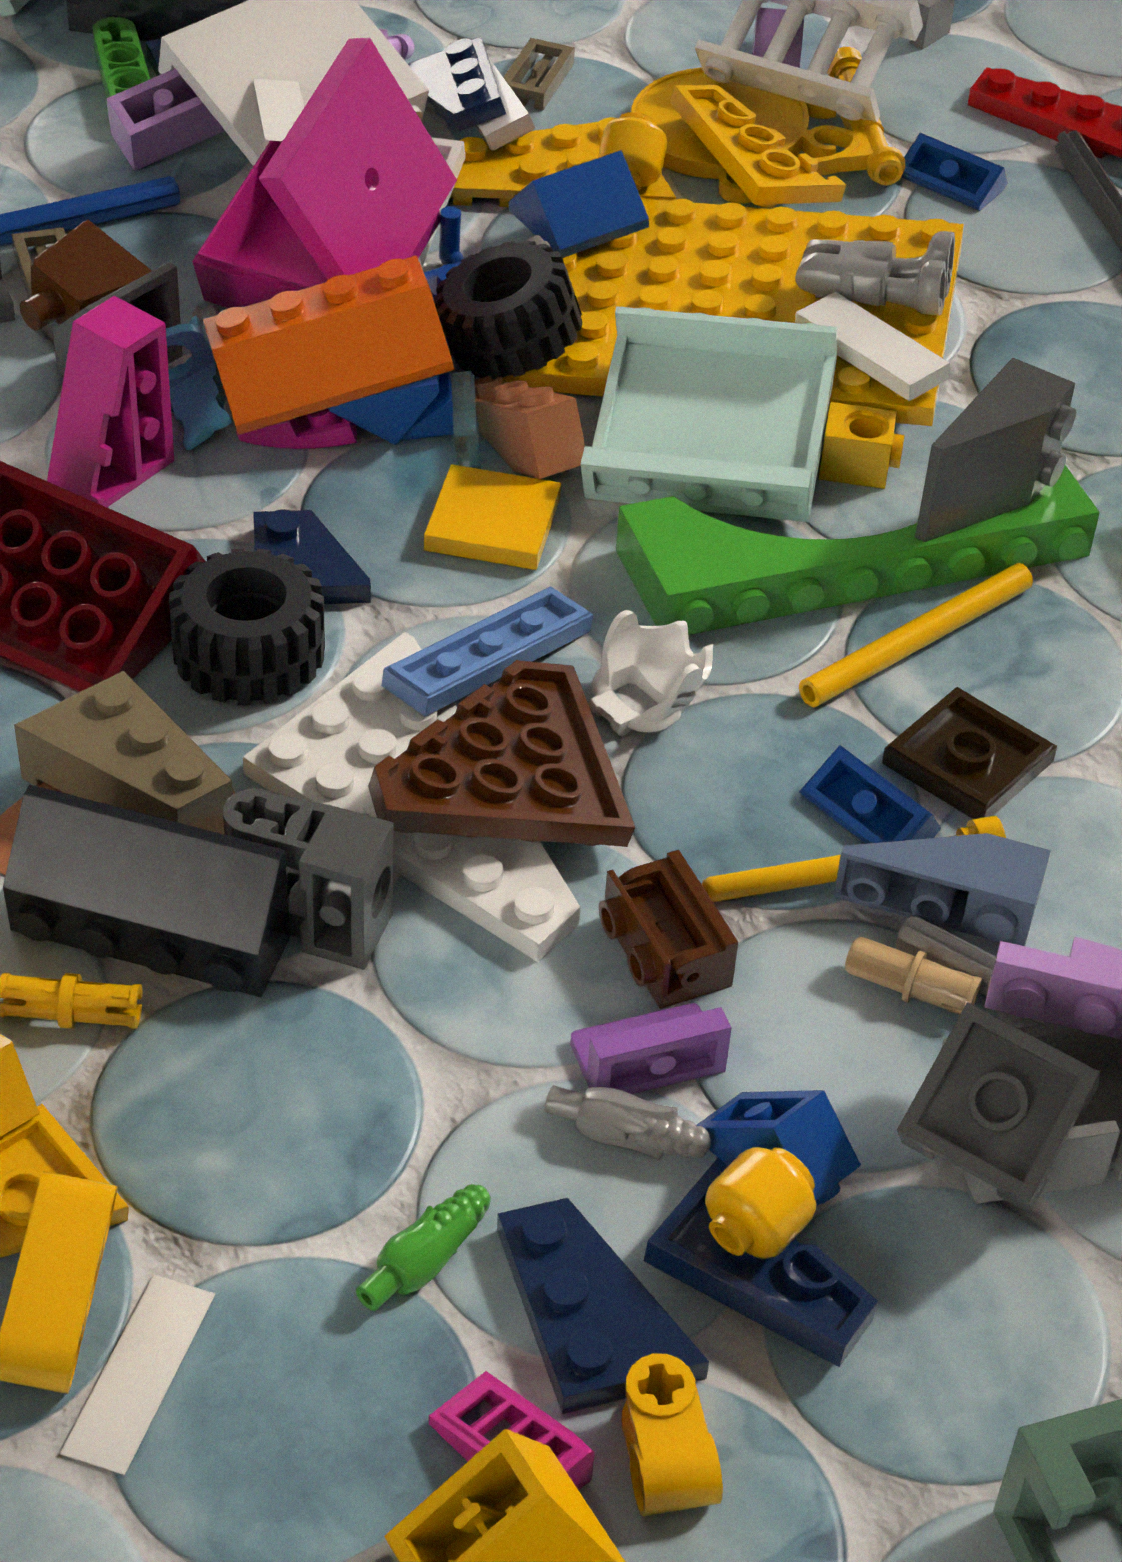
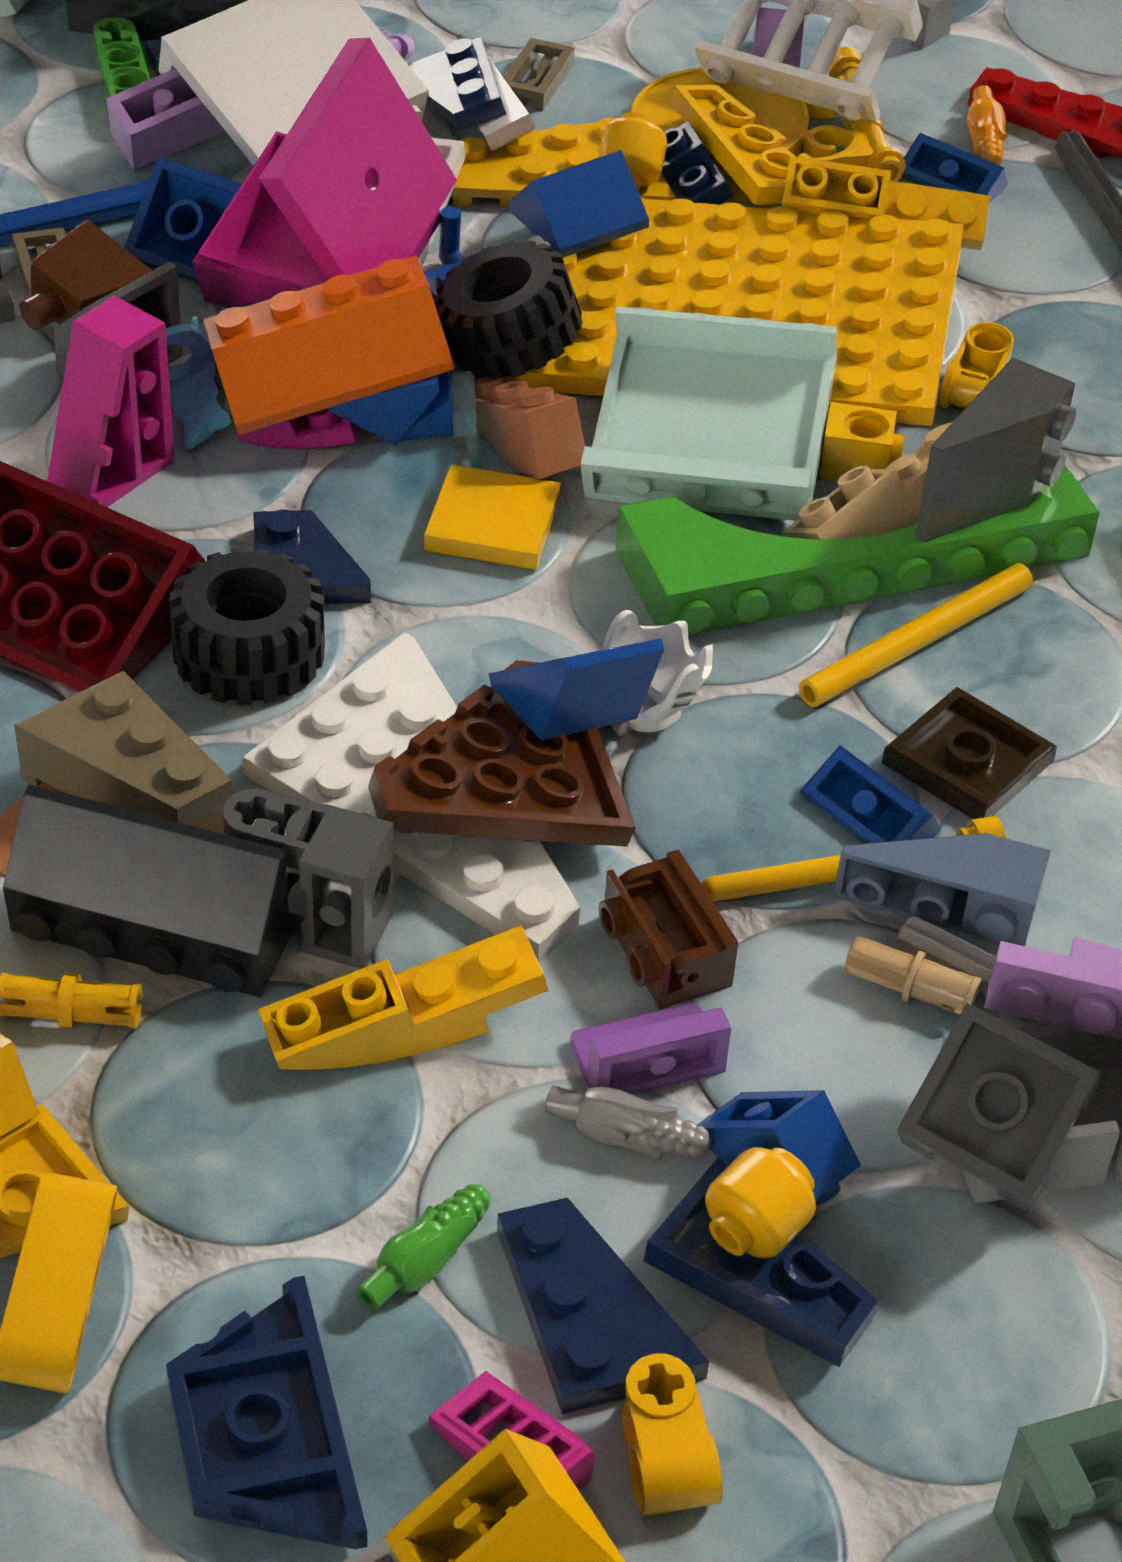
white sticker [60,1274,216,1475] -> none
white sticker [253,79,304,141] -> none
medium blue tile [381,586,593,717] -> none
light grey piece [795,231,955,315] -> none
white tile [795,291,950,401] -> none
none -> blue slope [124,156,242,281]
none -> dark blue wing [166,1275,367,1550]
none -> yellow slope [258,925,549,1070]
none -> blue slope [488,638,664,740]
none -> dark blue slope [661,121,734,205]
none -> yellow slope [782,156,990,250]
none -> tan slope [782,423,952,539]
none -> yellow piece [938,322,1014,409]
none -> light orange piece [967,85,1008,165]

